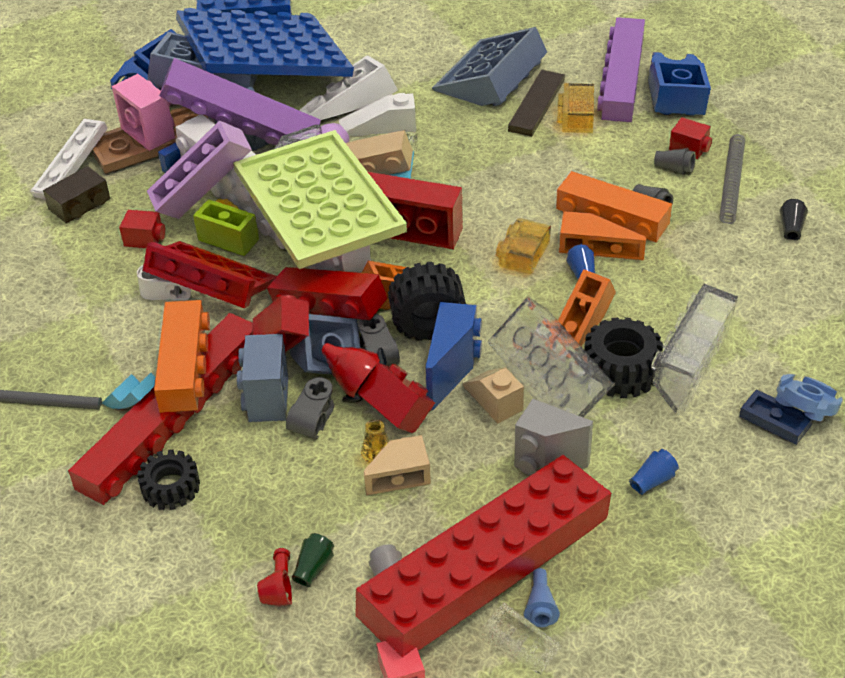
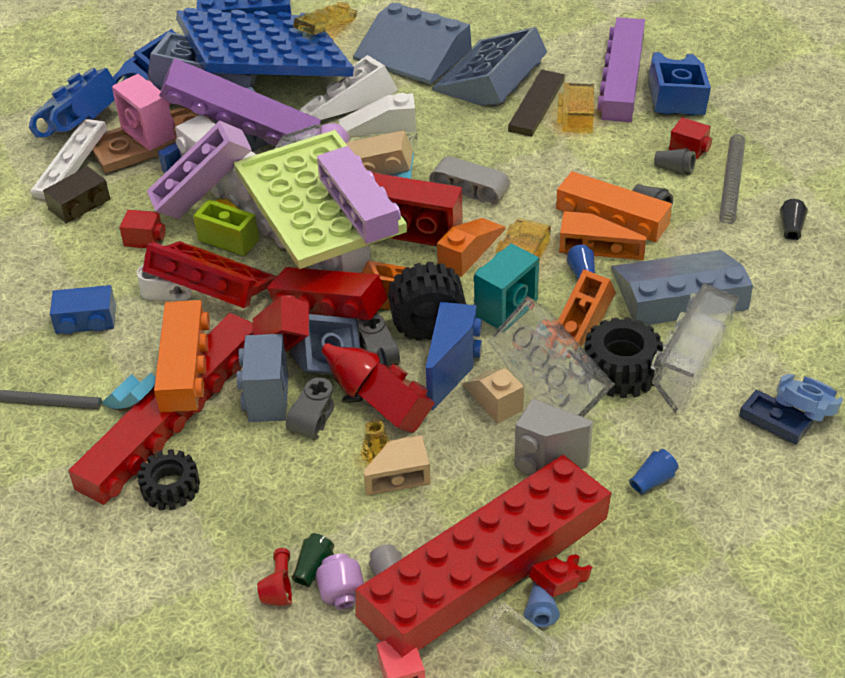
none -> blue brick [29,67,117,138]
none -> blue brick [50,285,116,334]
none -> clear yellow plate [293,2,358,35]
none -> lavender head [316,554,364,609]
none -> lavender brick [317,146,401,244]
none -> sand blue slope [353,2,472,85]
none -> light grey beam [429,156,510,205]
none -> orange slope [437,218,505,277]
none -> teal brick [473,243,539,331]
none -> red plate [529,554,593,597]
none -> sand blue slope [611,250,753,325]

